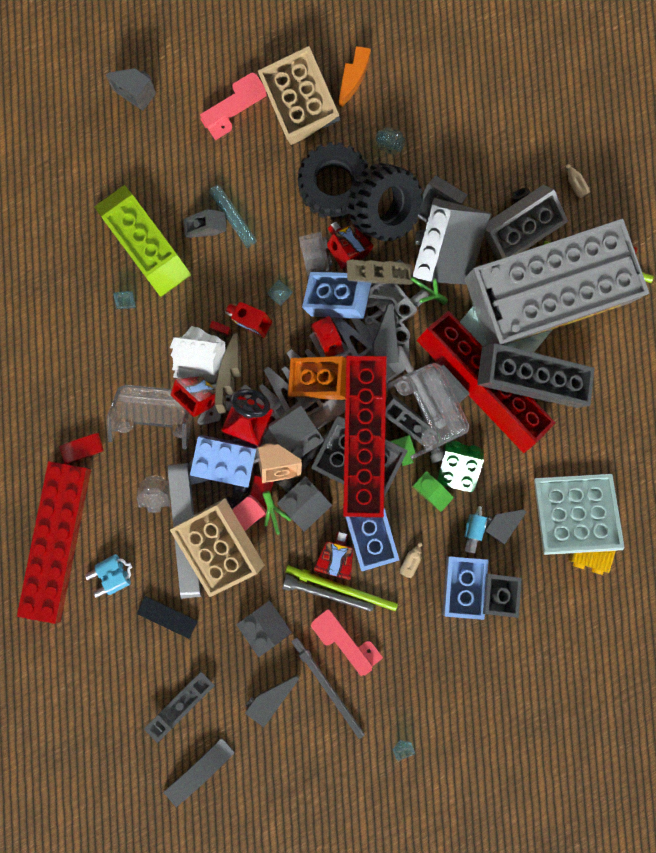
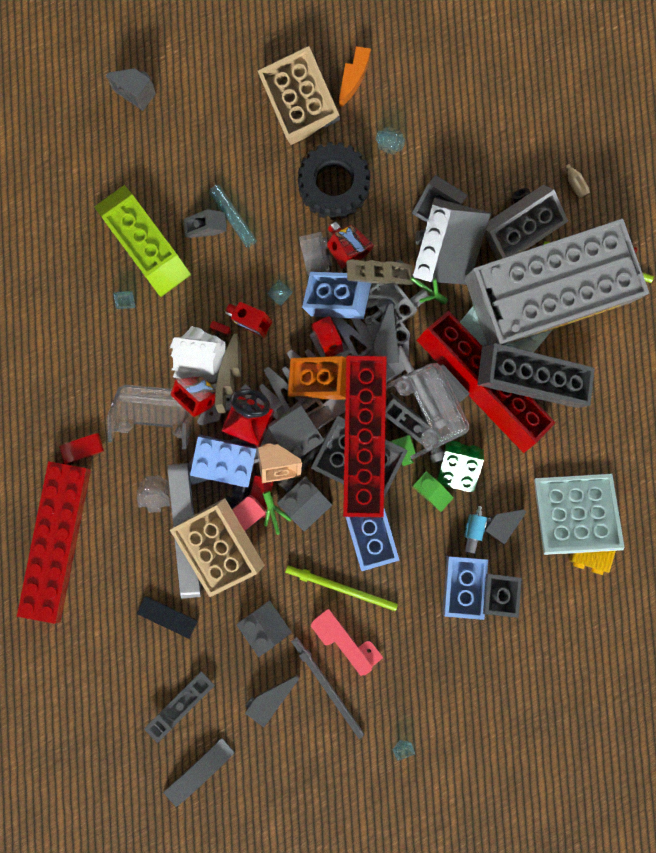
medium azure piece [85,554,132,598] -> none
coral piece [200,73,267,140] -> none
dark grey piece [282,574,374,611] -> none
torso [314,532,353,580] -> none
black tyre [348,163,423,241] -> none
tan piece [400,542,422,578] -> none

